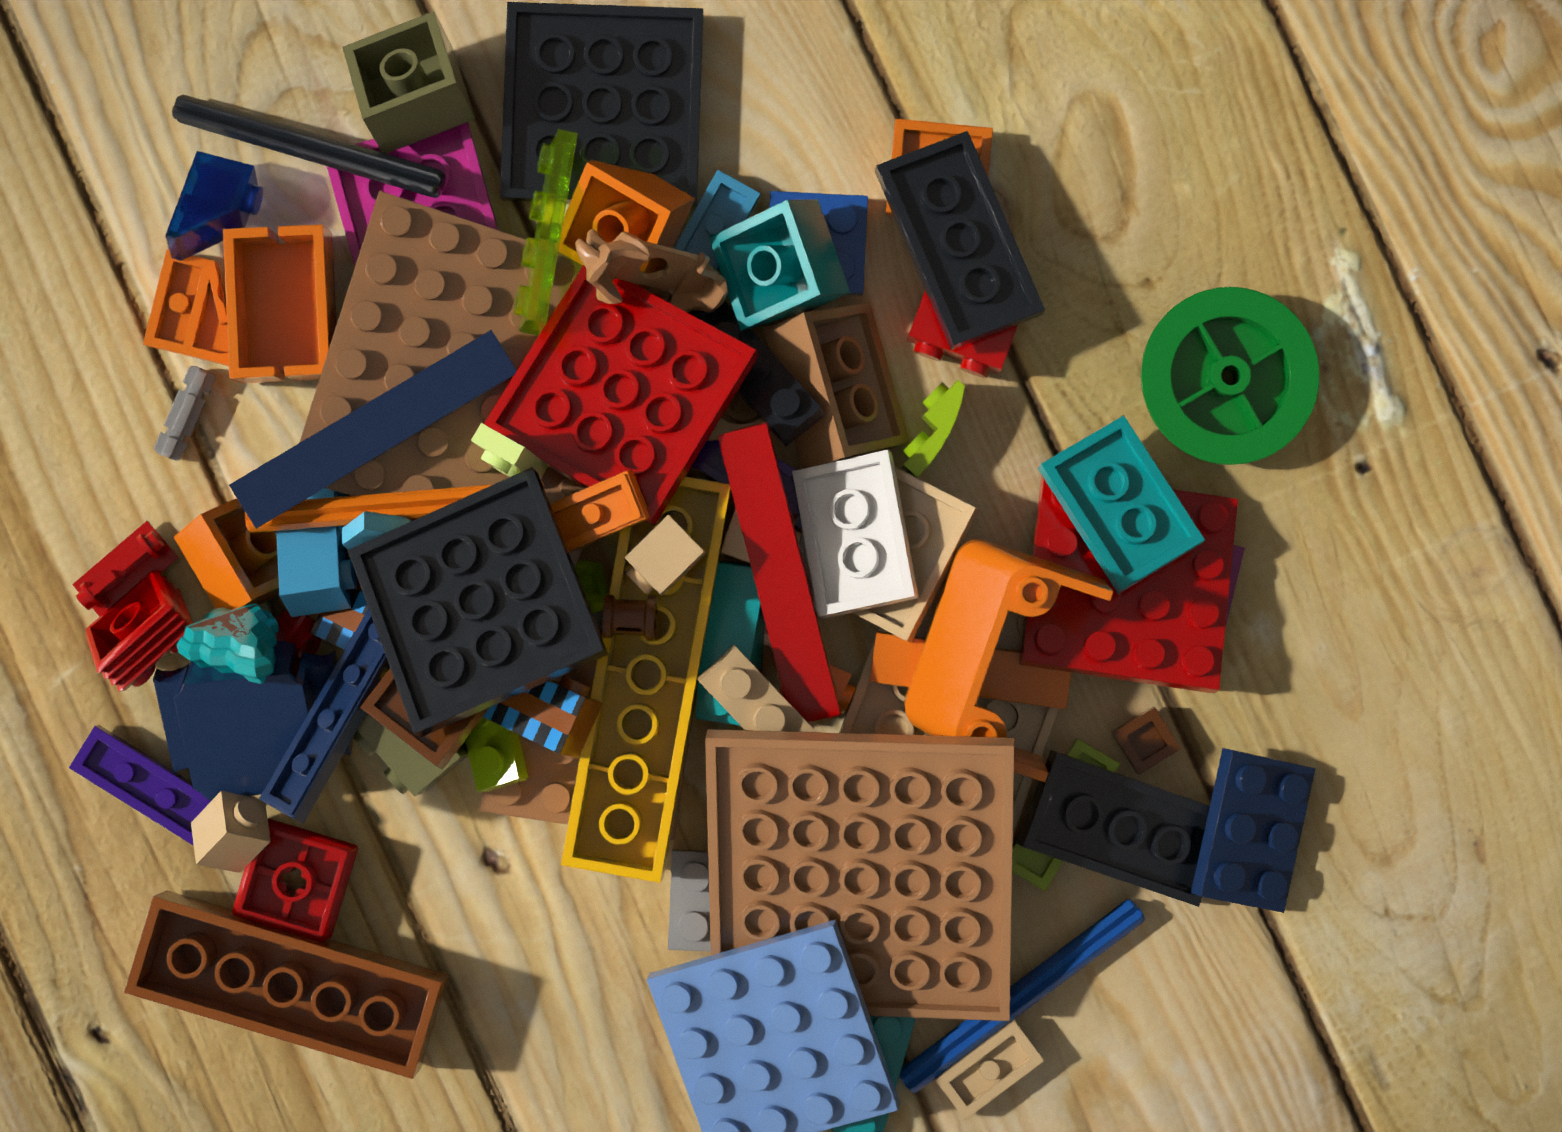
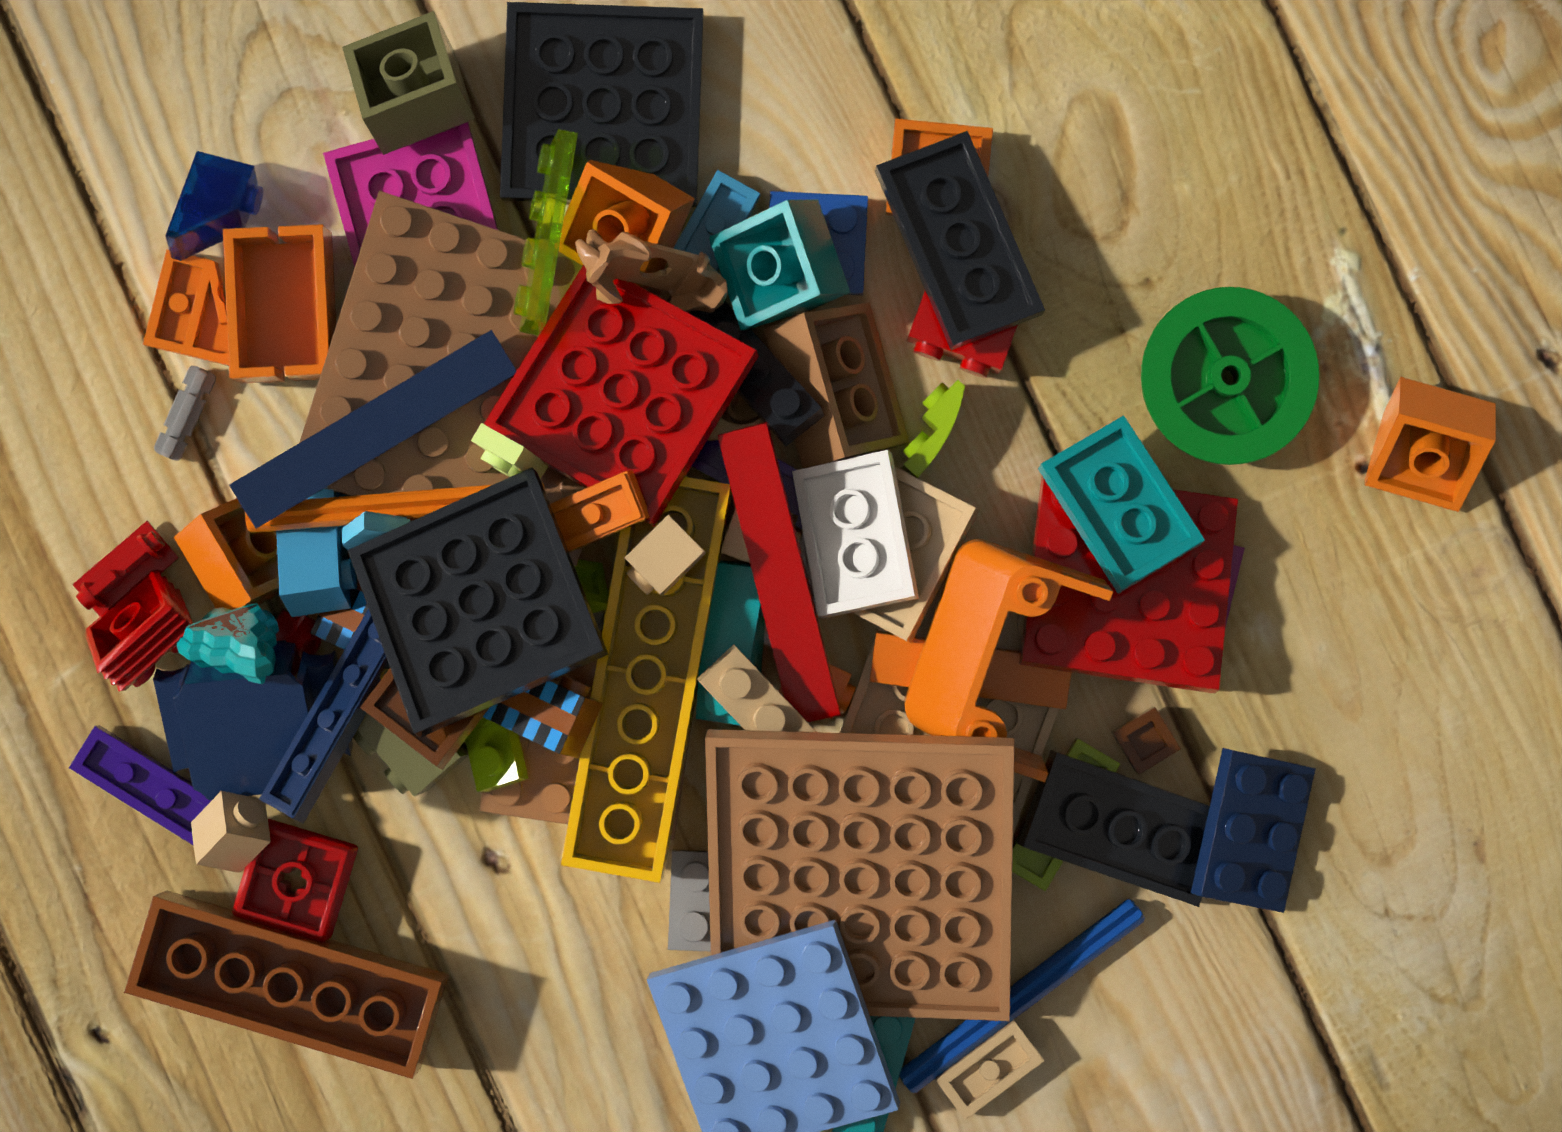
black axle [172,94,446,198] -> none
reddish brown bush [602,594,657,641] -> none
none -> orange slope [1364,377,1496,512]

